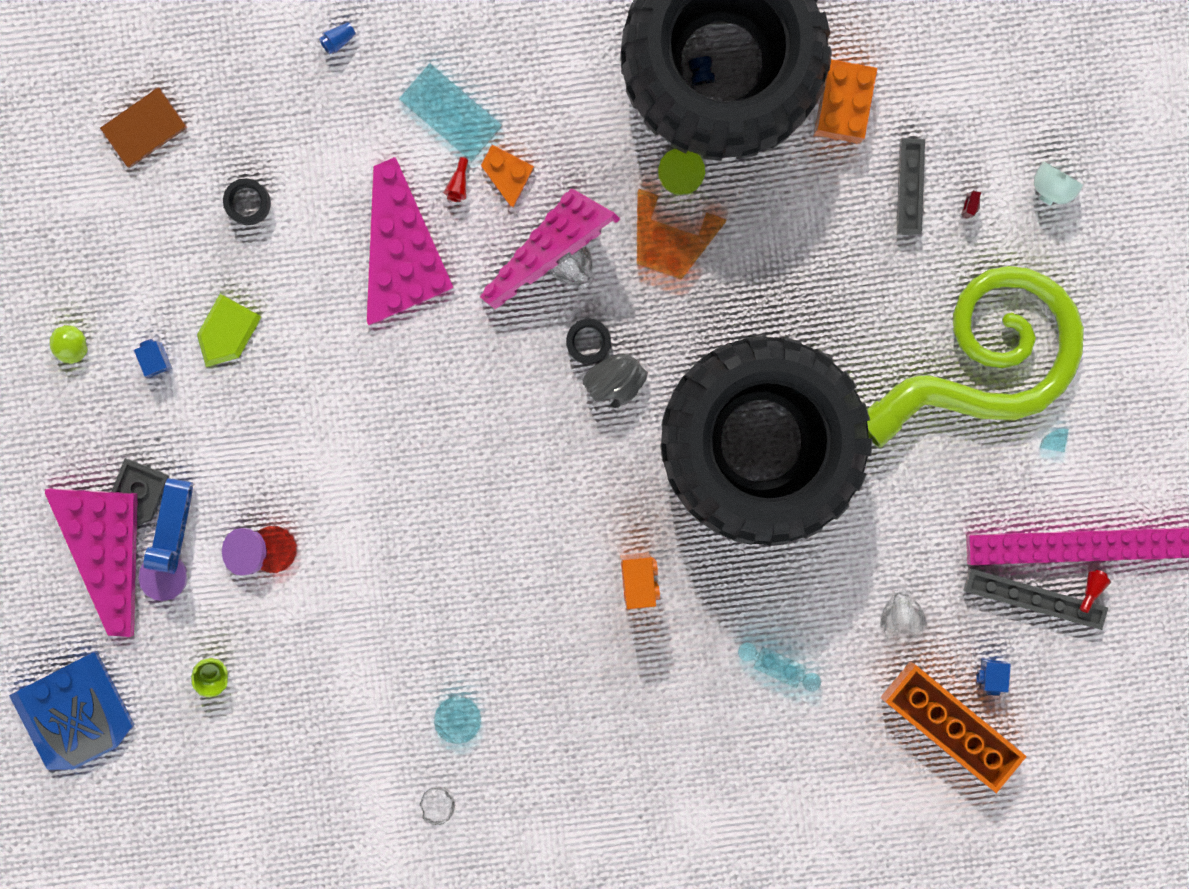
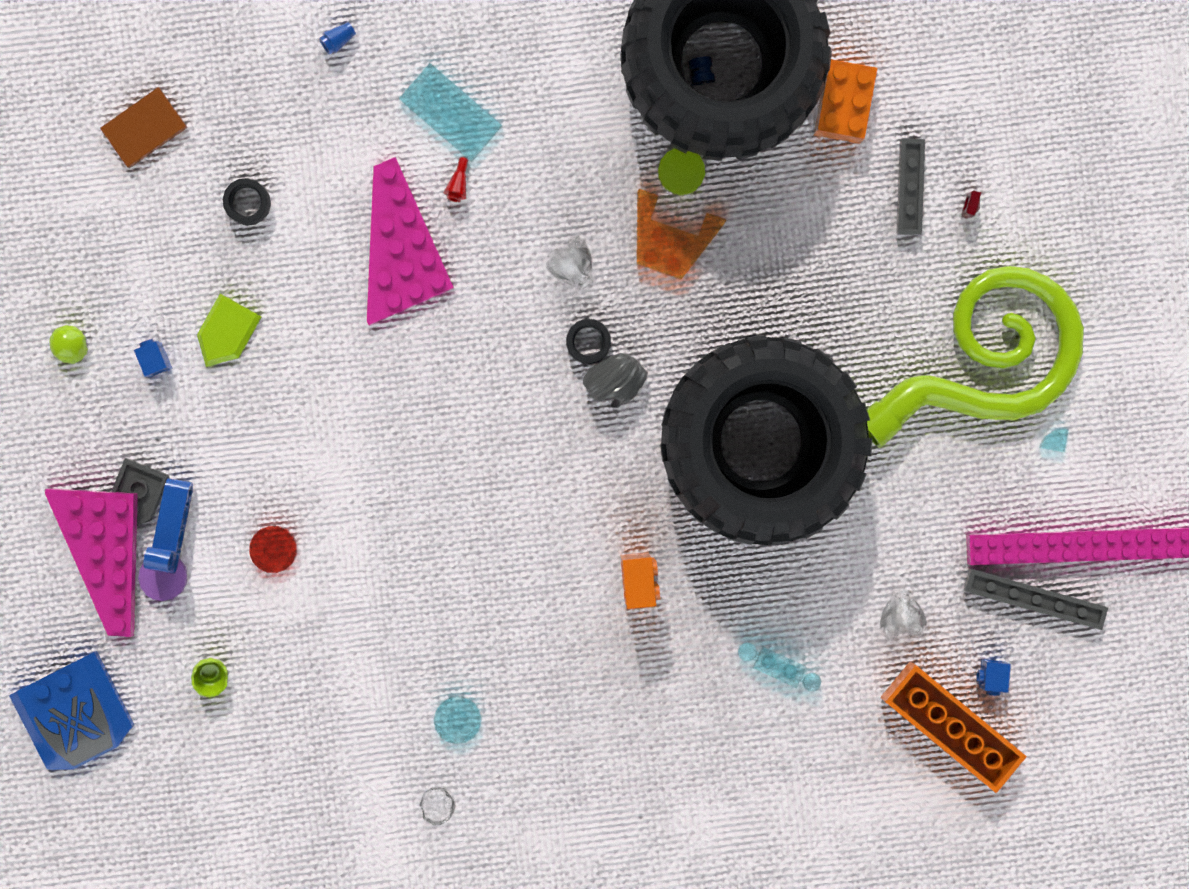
medium lavender tile [222,528,267,576] -> none
dark pink wing [480,188,620,309] -> none
orange wing [481,145,534,208] -> none
light aqua cylinder [1034,161,1084,206] -> none
red cone [1079,570,1111,613] -> none

